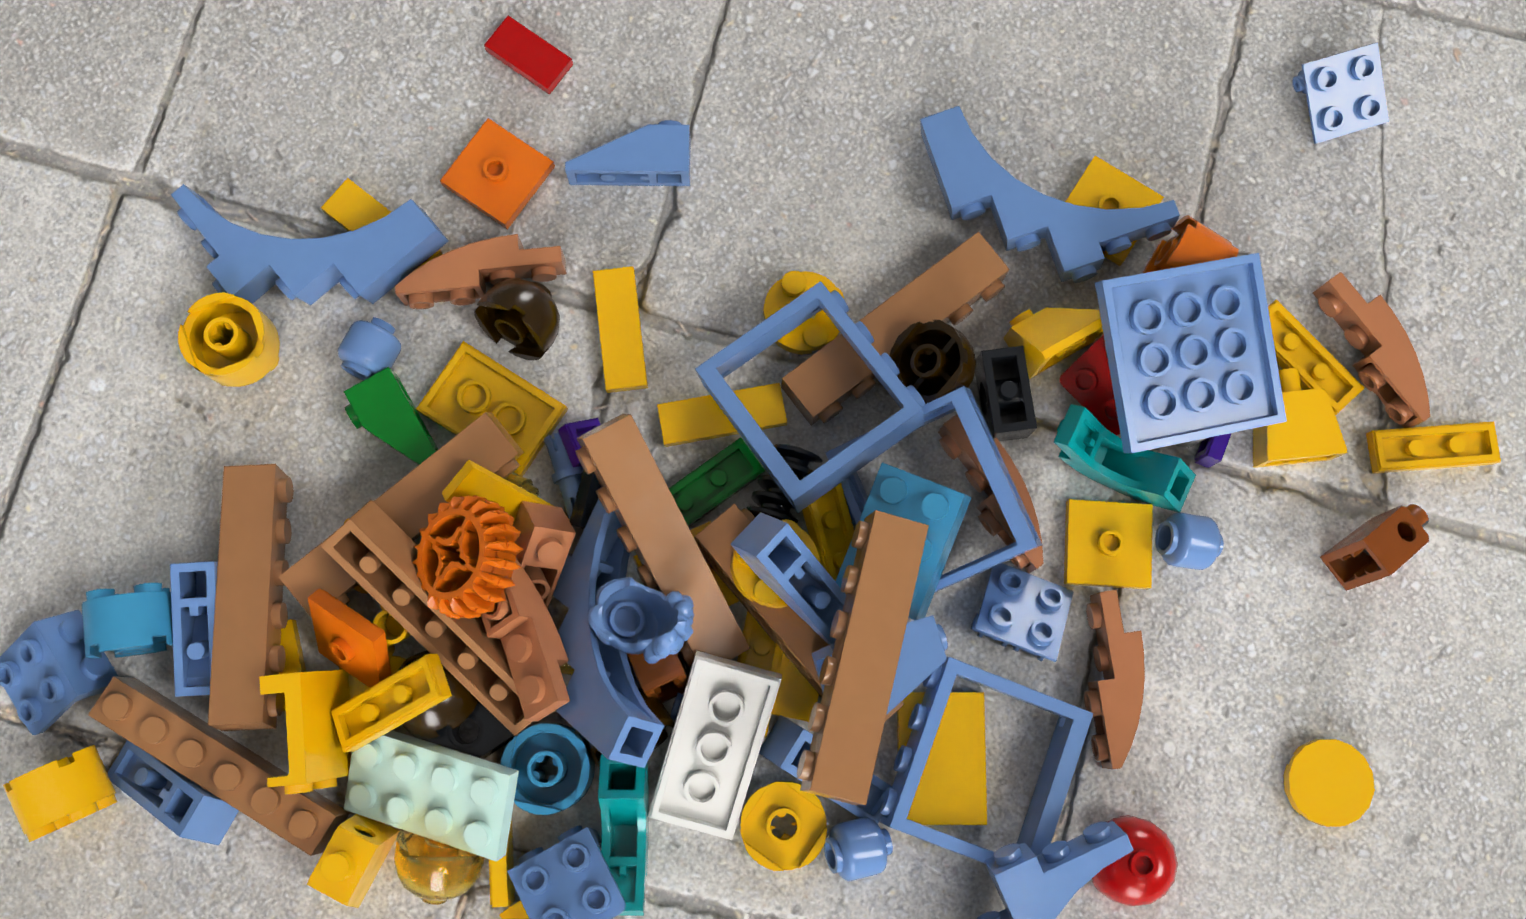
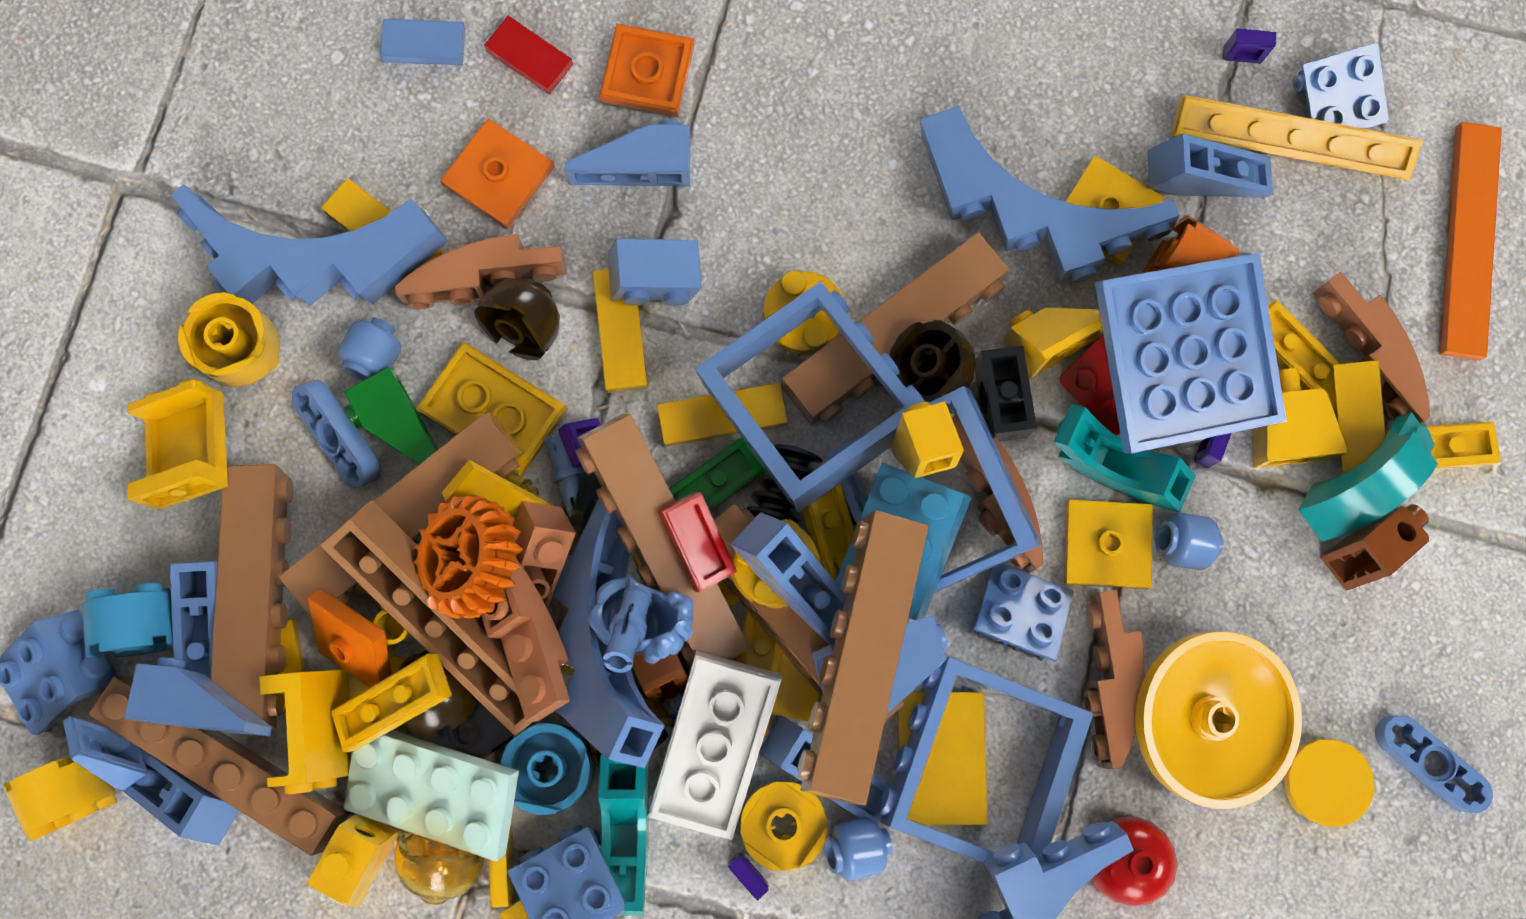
none -> medium blue slope [63,716,147,790]
none -> medium blue slope [124,657,272,736]
none -> yellow panel [127,379,228,510]
none -> medium blue beam [292,379,380,489]
none -> medium blue tile [380,19,465,65]
none -> orange plate [599,23,695,118]
none -> medium blue pin [603,585,652,673]
none -> medium blue brick [608,238,702,306]
none -> tile [657,492,737,592]
none -> dark purple tile [727,852,769,901]
none -> yellow slope [891,401,964,479]
none -> yellow dish [1135,631,1302,809]
none -> medium blue slope [1147,133,1273,197]
none -> yellow tile [1171,93,1423,180]
none -> dark purple tile [1223,28,1277,64]
none -> teal arch [1298,412,1438,542]
none -> yellow tile [1333,360,1385,474]
none -> medium blue beam [1375,715,1493,813]
none -> orange tile [1440,122,1502,361]

